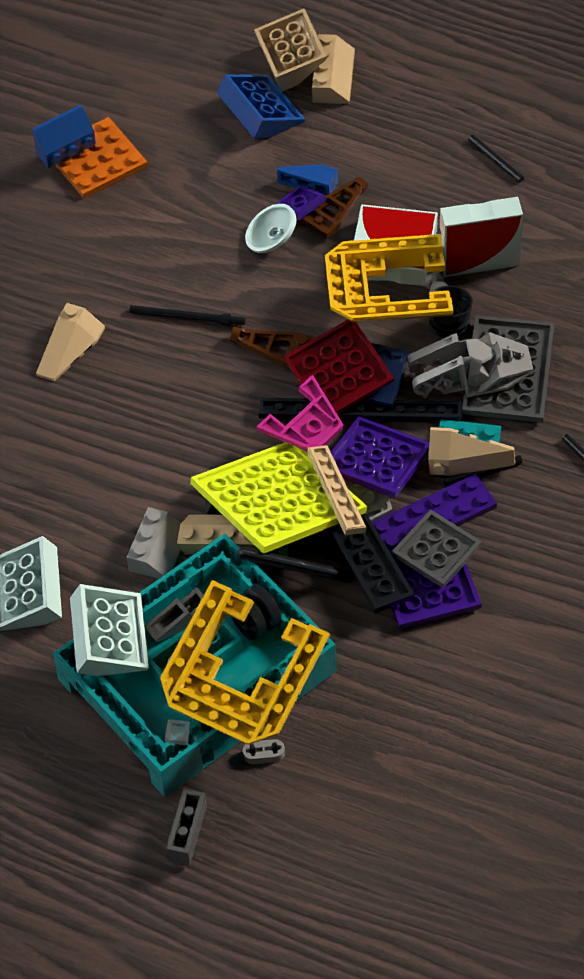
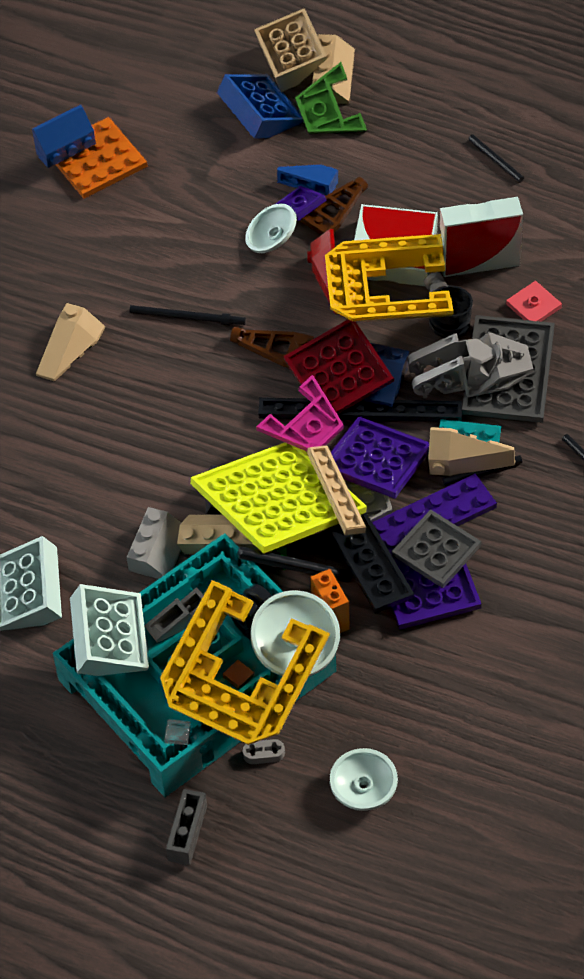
none -> dark orange tile [223,659,254,690]
none -> light aqua dish [251,590,340,676]
none -> bright green wing [295,62,367,134]
none -> red wedge [307,229,338,314]
none -> orange window [311,569,350,633]
none -> light aqua dish [330,748,398,811]
none -> coral plate [506,281,562,322]

